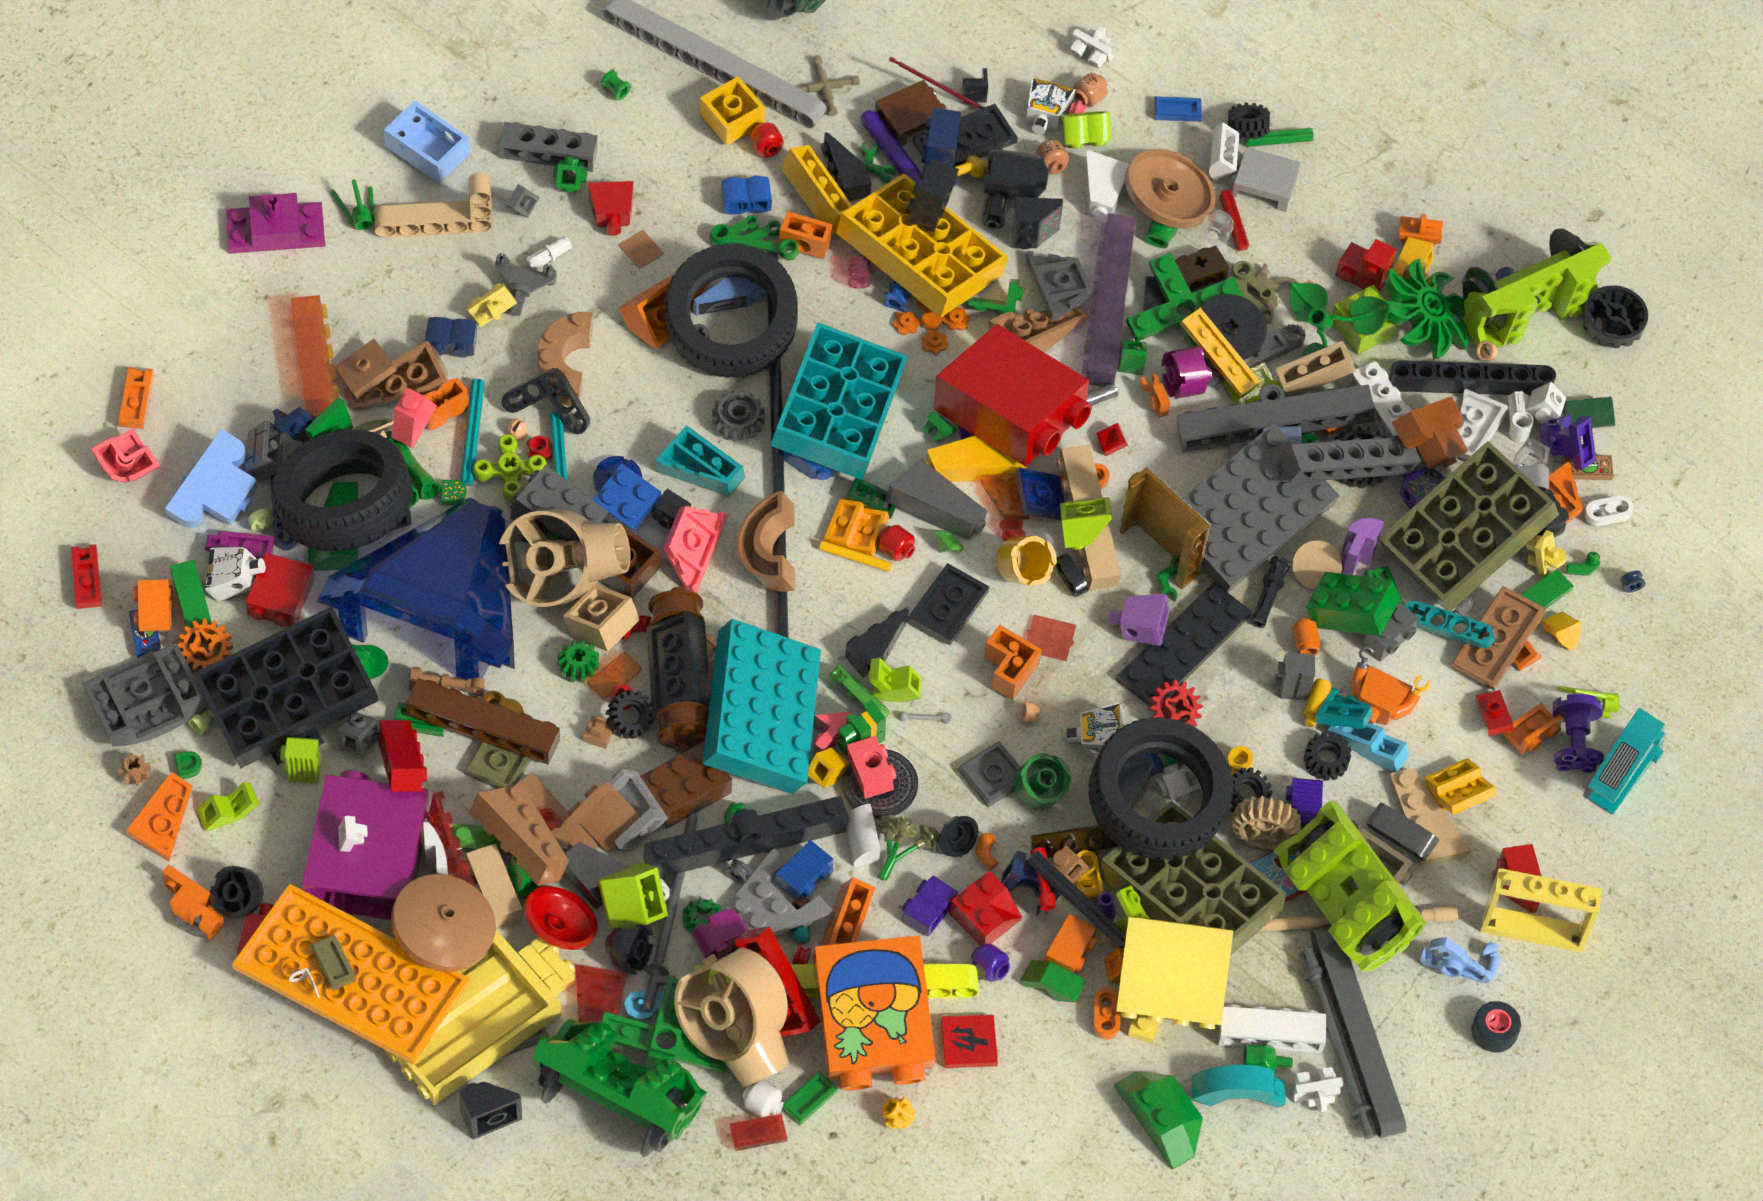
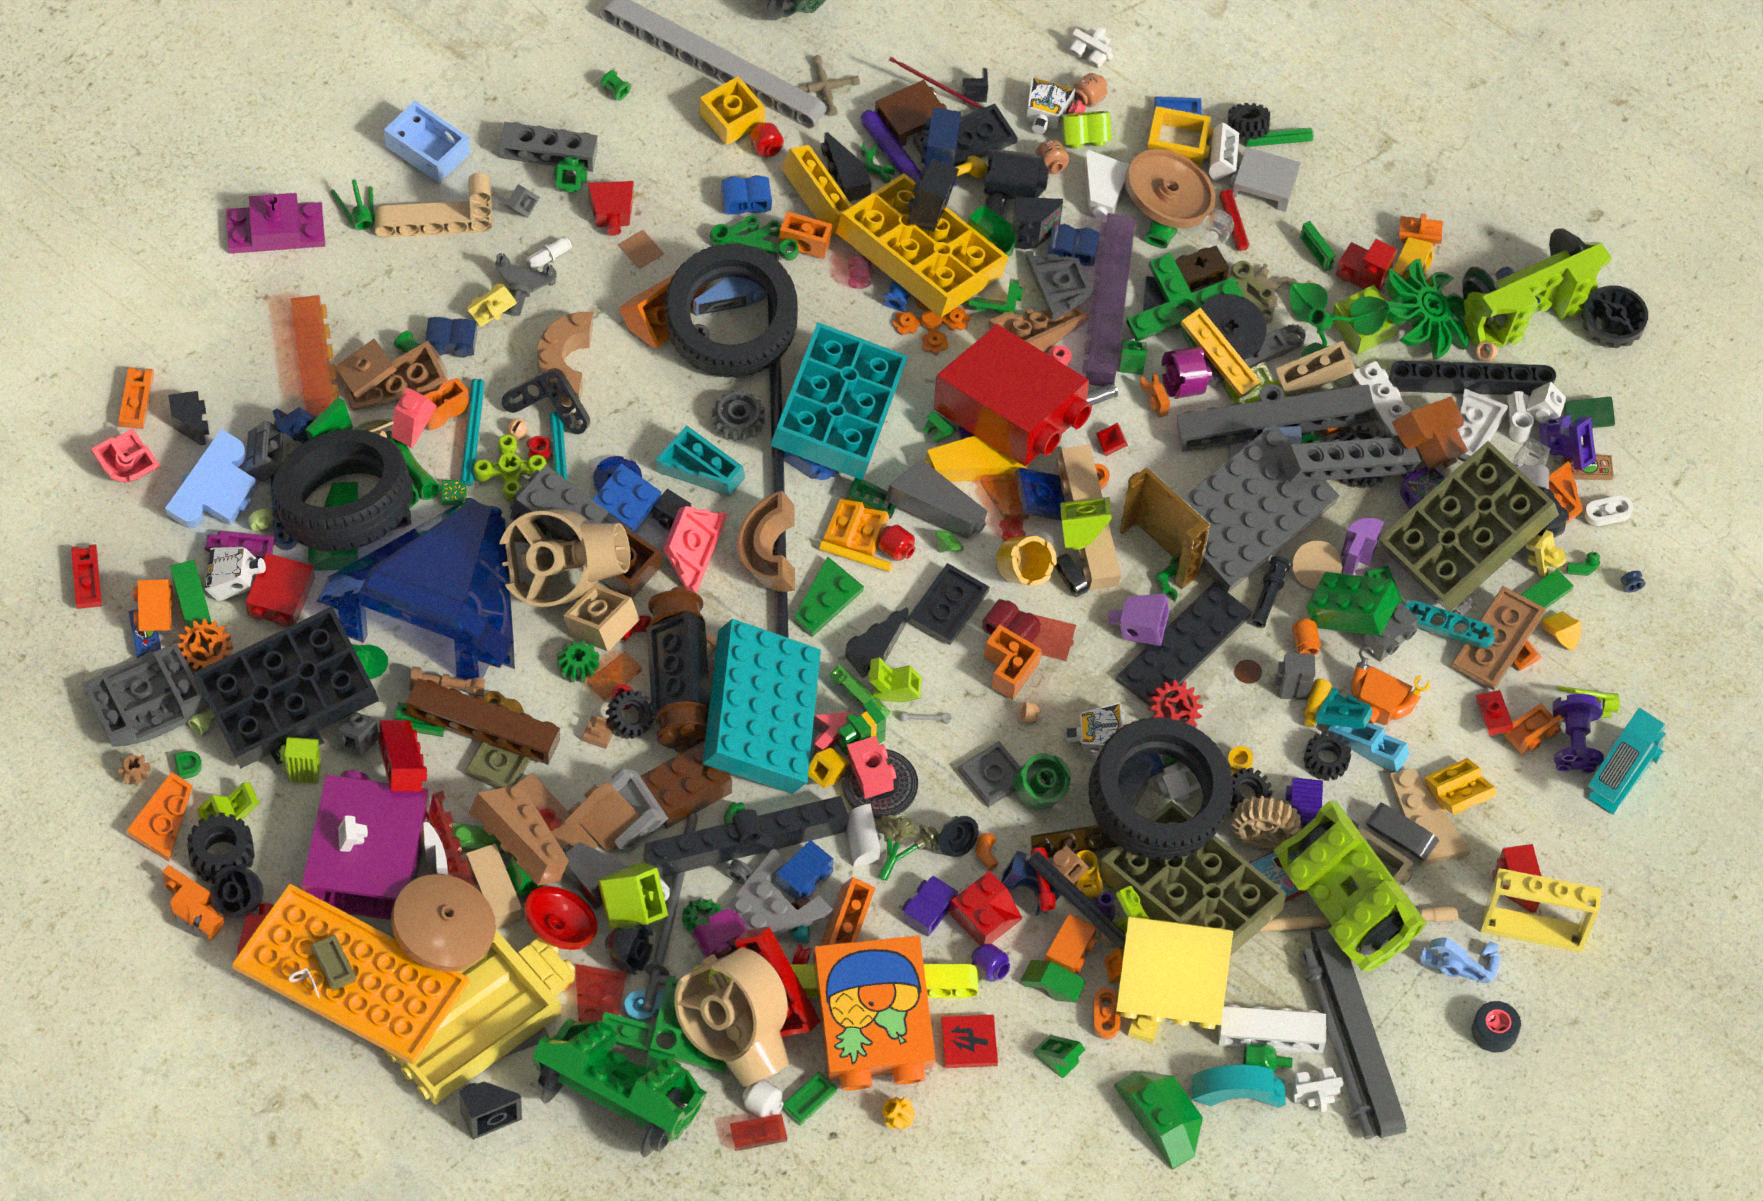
none -> black slope [168,391,210,446]
none -> black tyre [187,813,255,884]
none -> green bush [394,331,421,353]
none -> green wing [794,556,864,637]
none -> green piece [967,206,1016,257]
none -> dark red brick [982,599,1041,643]
none -> green slope [1033,1034,1085,1078]
none -> dark blue brick [1048,224,1100,266]
none -> coral plate [1048,345,1072,366]
none -> yellow window [1147,106,1214,168]
none -> reddish brown sticker [1235,660,1262,684]
none -> green tile [1300,221,1336,271]

